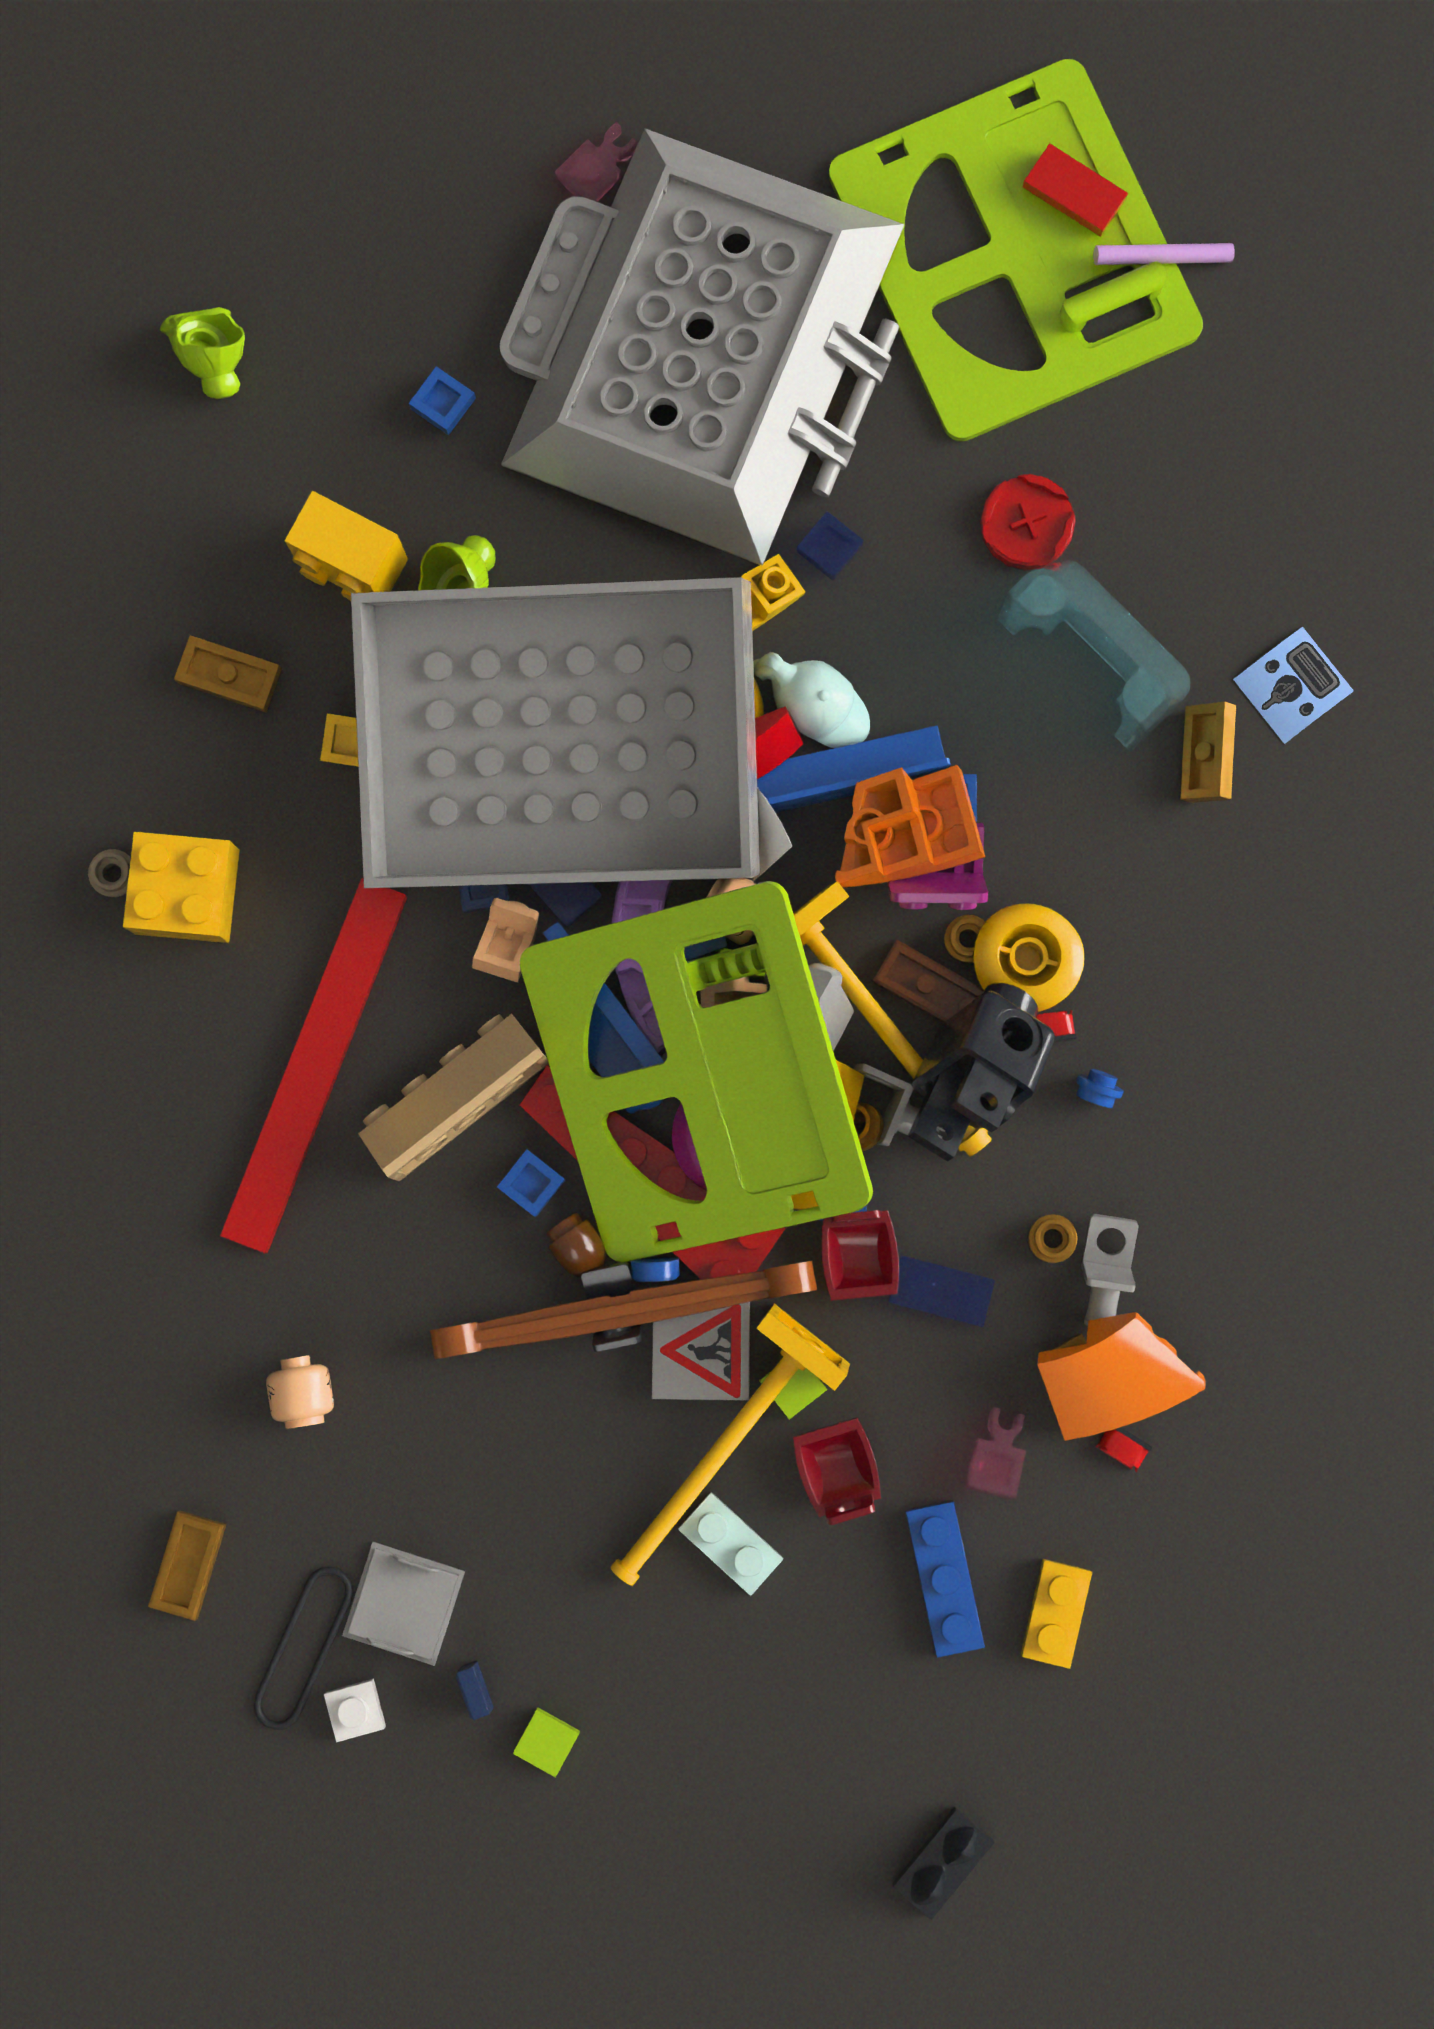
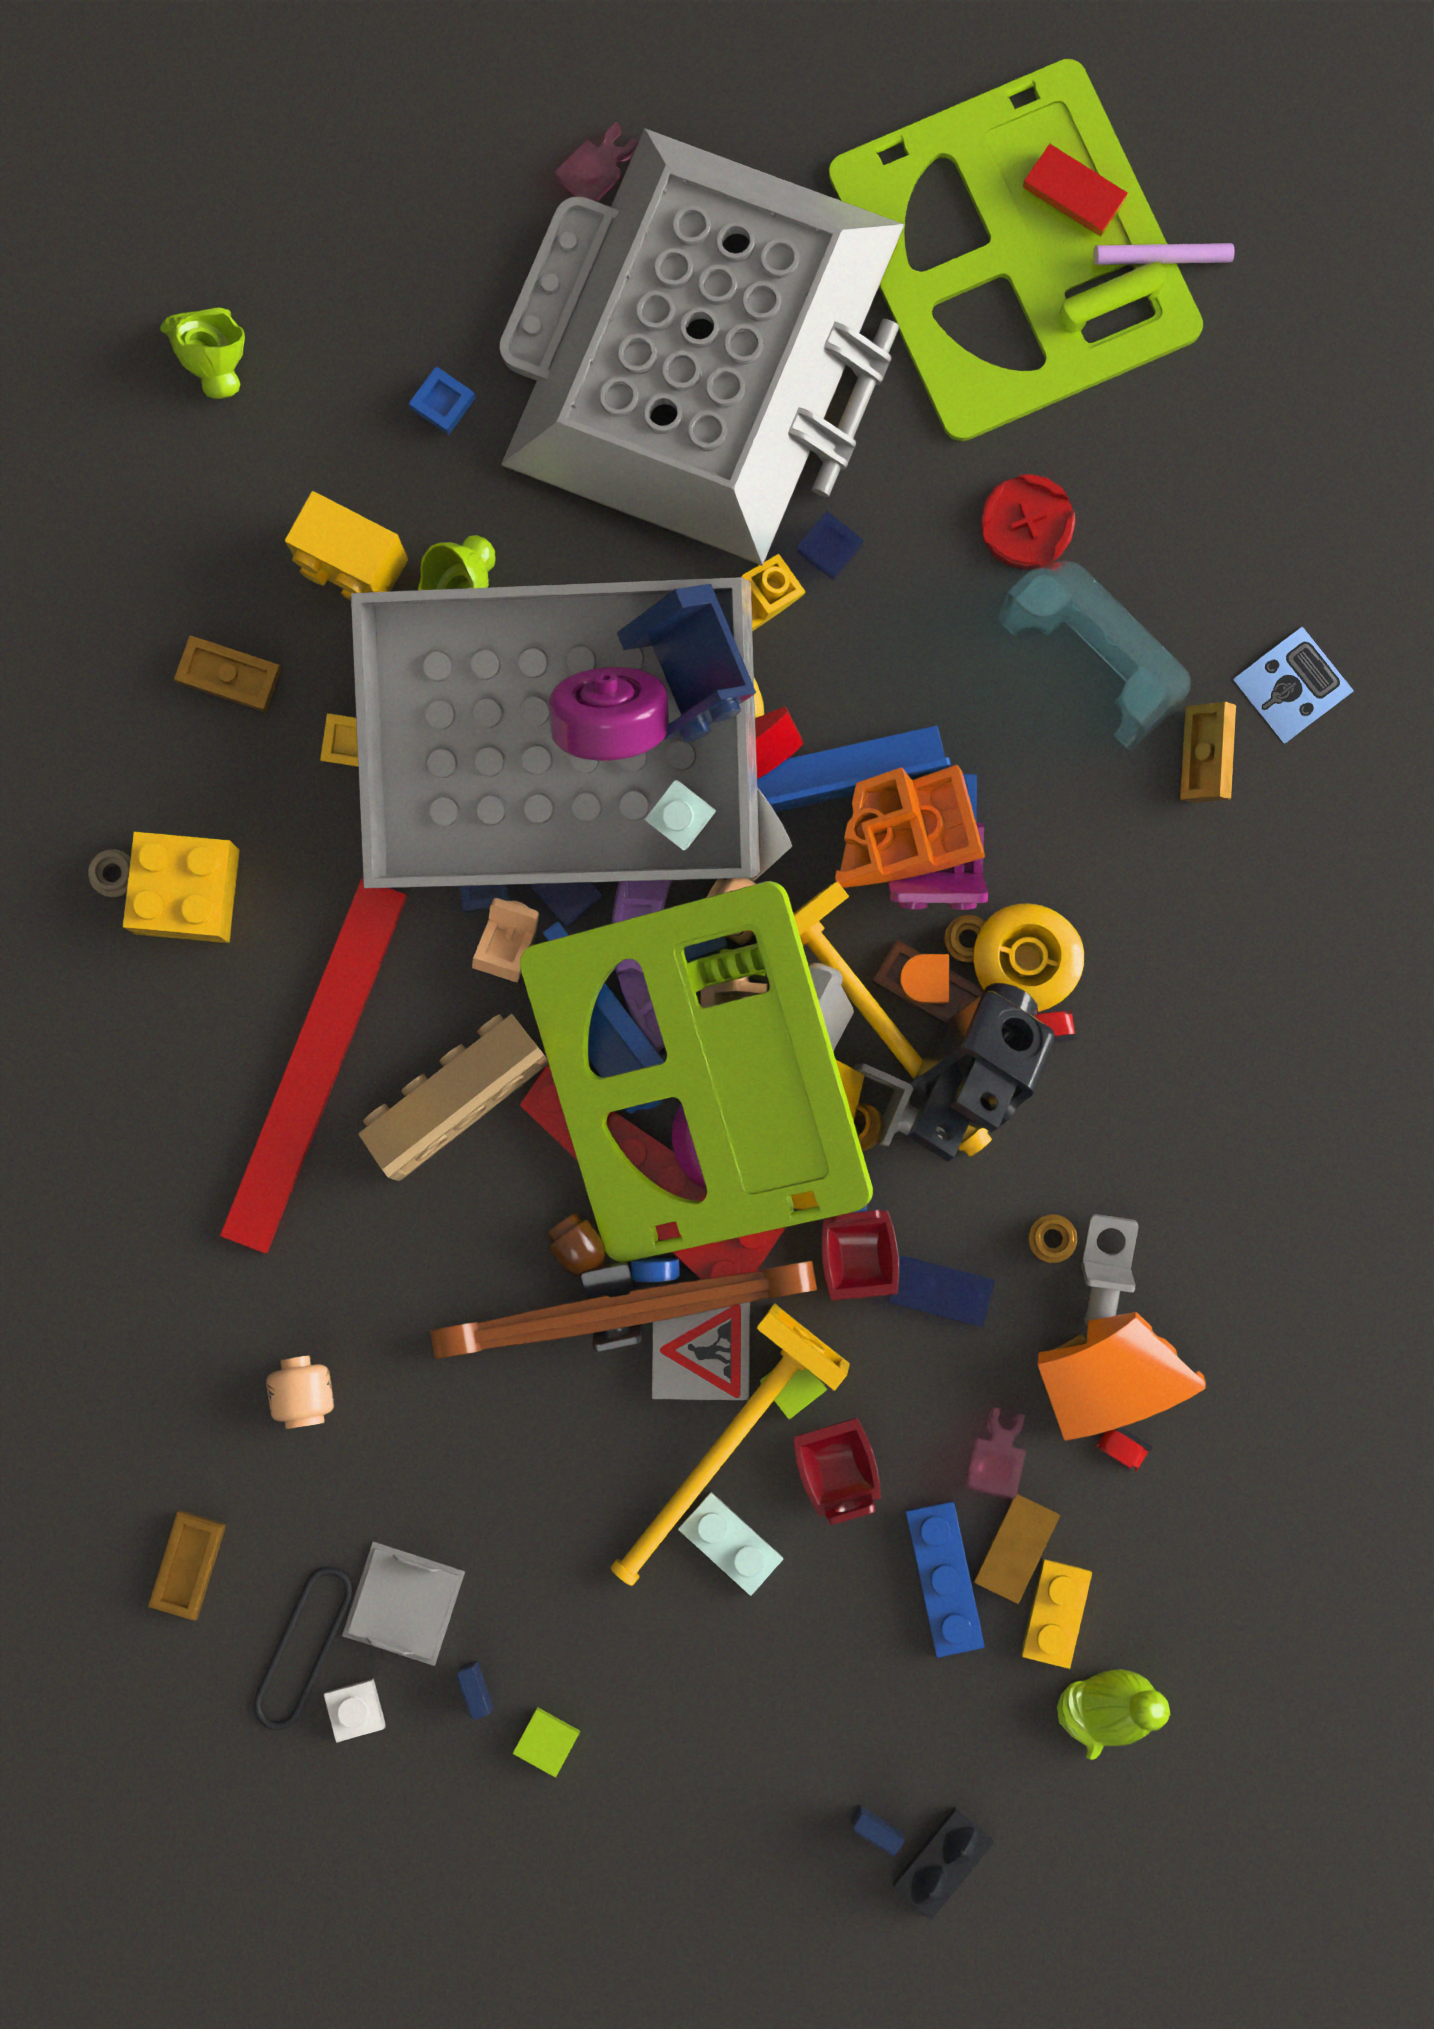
blue plate [497,1149,566,1217] -> none
light aqua hair [753,652,870,748] -> none
blue plate [1076,1069,1124,1108] -> none
none -> magenta wheel [548,667,670,761]
none -> dark blue panel [617,584,756,743]
none -> light aqua plate [645,780,716,850]
none -> dark blue tile [851,1805,905,1856]
none -> orange tile [900,954,949,1004]
none -> pearl gold tile [973,1493,1060,1604]
none -> lime hair [1057,1669,1170,1760]

